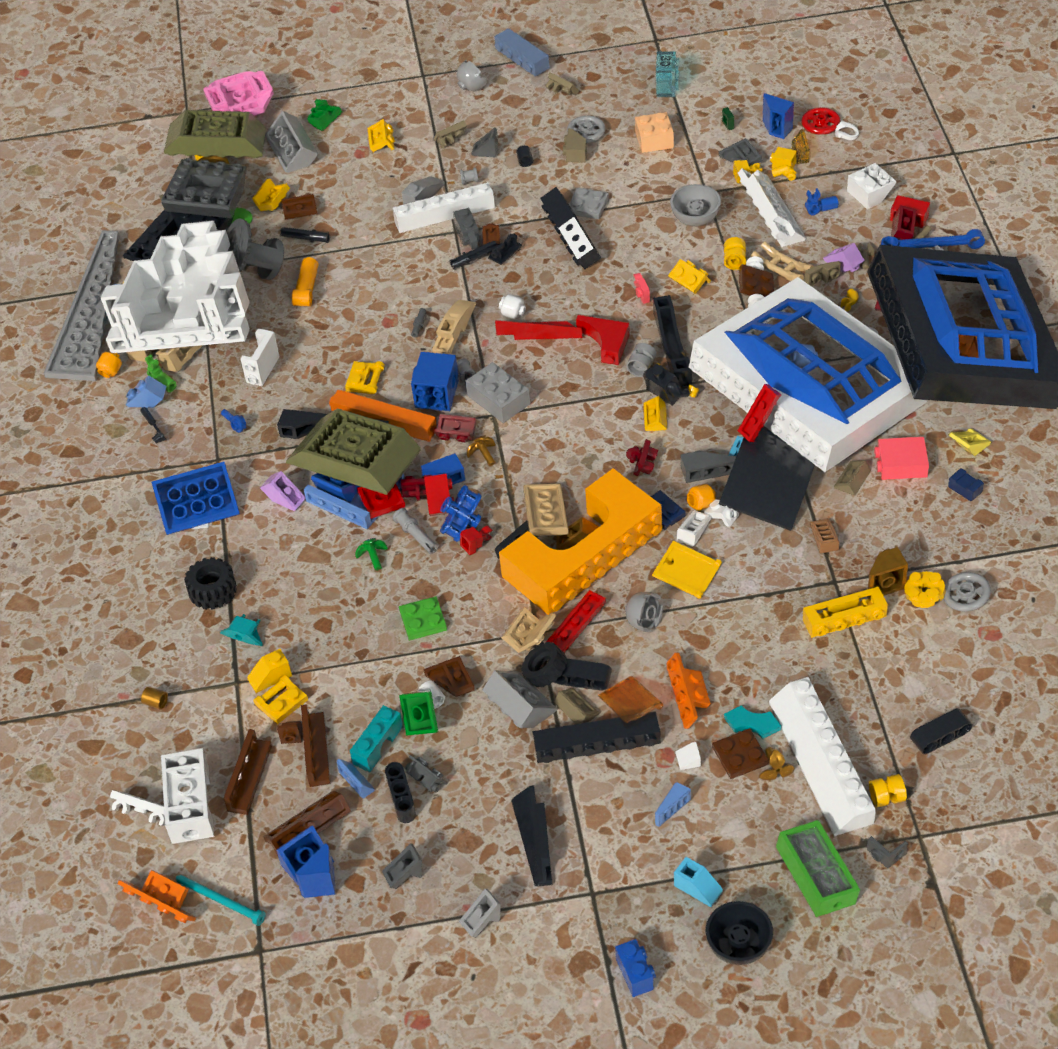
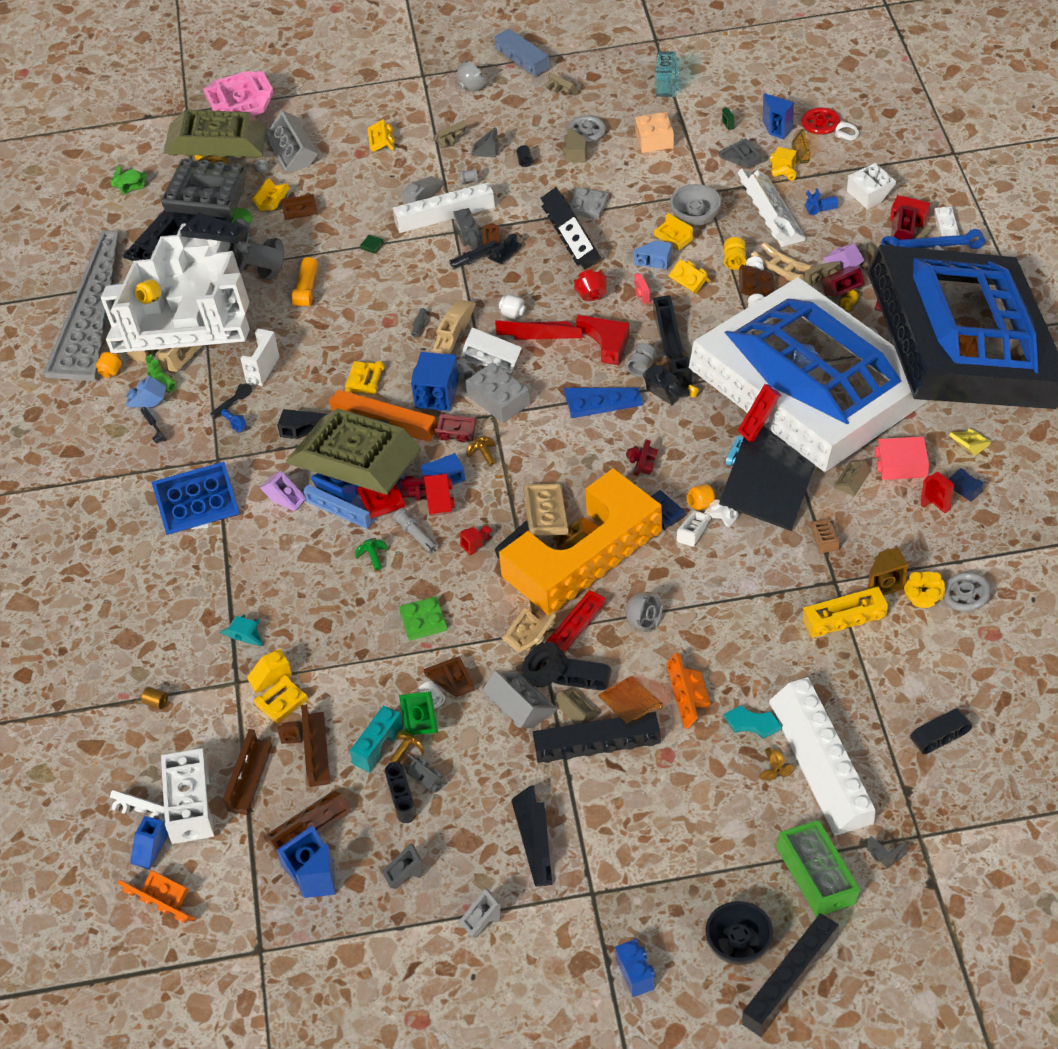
teal bar [175,875,266,926] -> none
black tyre [184,557,237,610] -> none
black axle [280,227,330,243] -> none
green slope [307,99,342,131] -> none
medium blue slope [337,759,375,799] -> none
blue axle [440,485,482,542] -> none
yellow slope [643,396,667,431] -> none
yellow container [652,541,722,598] -> none
medium blue slope [655,782,691,827] -> none
medium azure slope [674,857,723,907] -> none
white slope [675,742,701,770] -> none
dark grey slope [680,451,736,483] -> none
reddish brown plate [712,728,769,779] -> none
yellow piece [733,160,762,183] -> none
yellow wheel [869,774,907,808] -> none
none -> bright green animal [111,166,147,195]
none -> blue slope [130,816,168,870]
none -> yellow head [135,279,161,305]
none -> black wing [180,212,247,243]
none -> black piece [210,383,252,419]
none -> light grey hinge [254,159,268,173]
none -> dark green tile [360,235,384,254]
none -> pearl gold plant [390,730,424,762]
none -> white wedge [459,328,522,373]
none -> blue wing [564,388,643,419]
none -> red cone [573,269,607,301]
none -> medium blue slope [633,241,672,269]
none -> yellow bracket [654,213,693,250]
none -> black arch [742,913,839,1037]
none -> dark red brick [820,266,865,297]
none -> red bracket [921,471,954,513]
none -> white plate [934,206,961,248]

